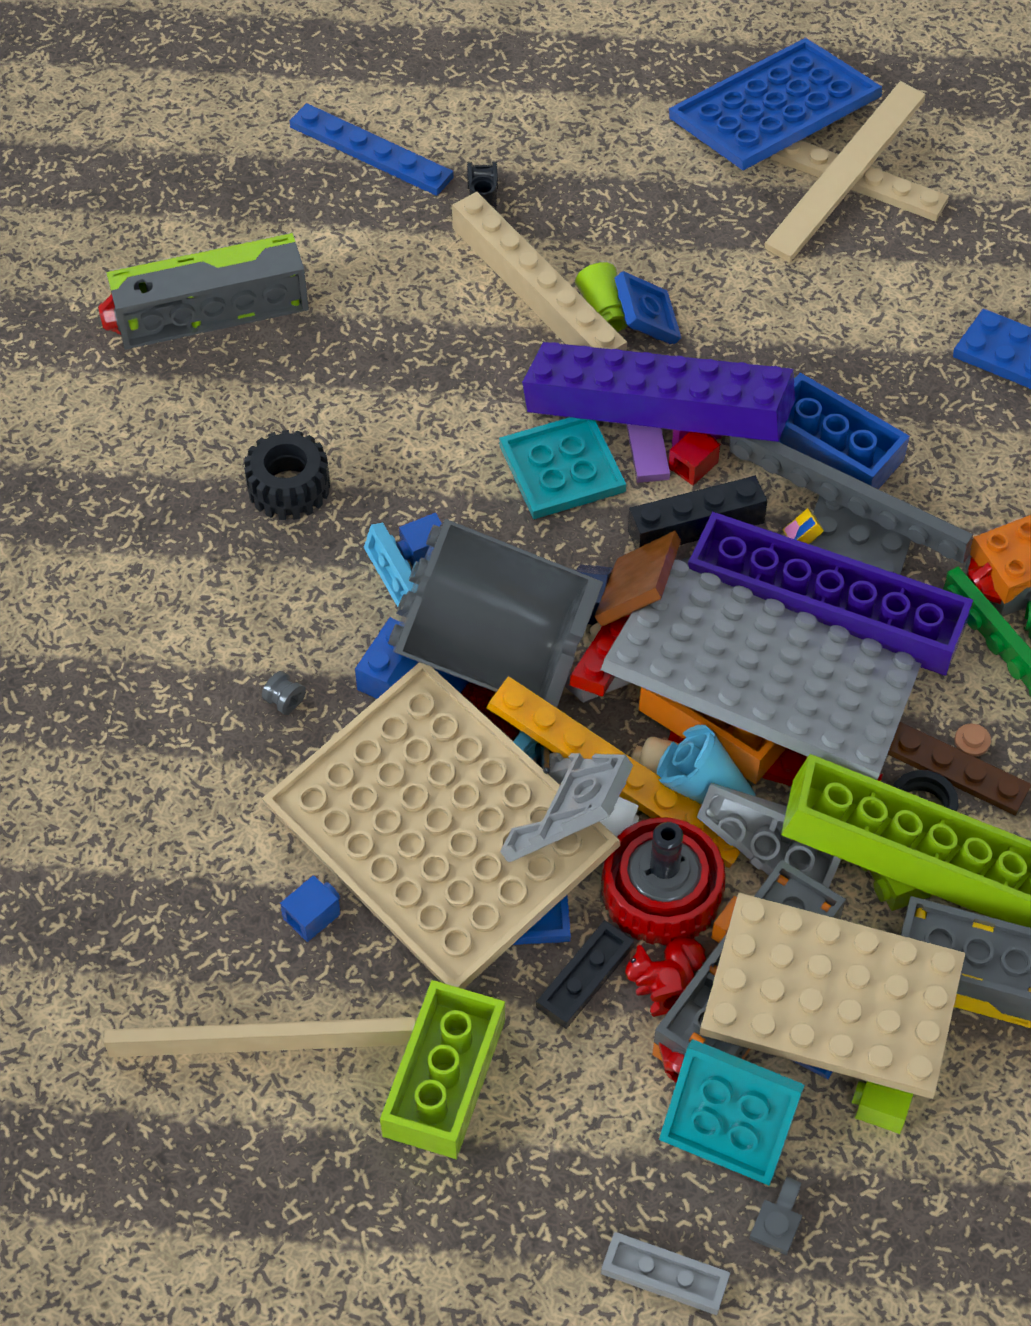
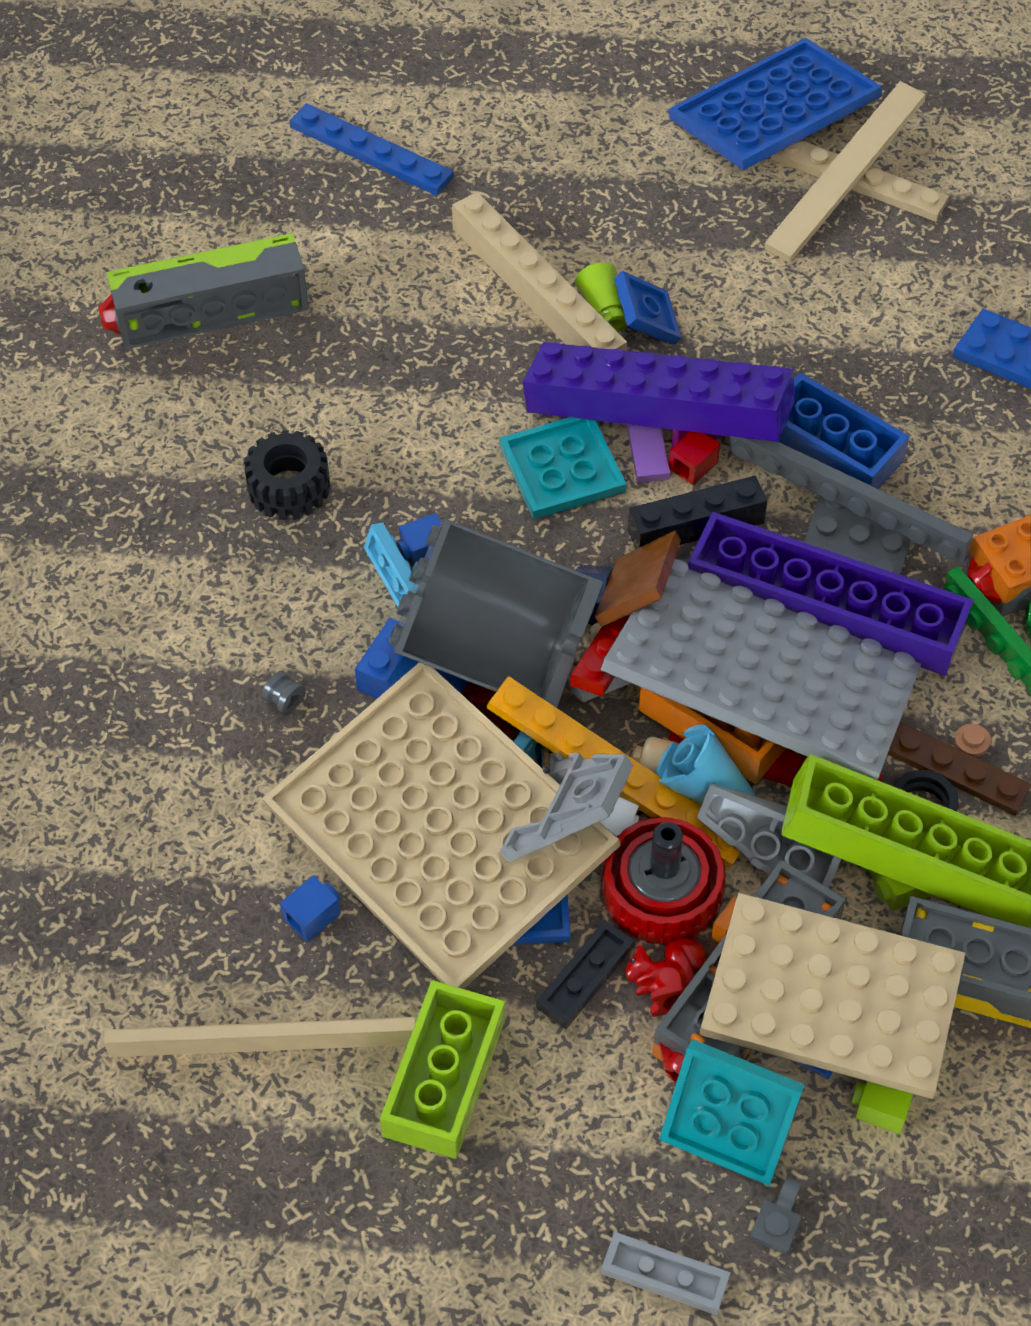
black piece [467,161,498,210] -> none
tile [782,508,824,544] -> none

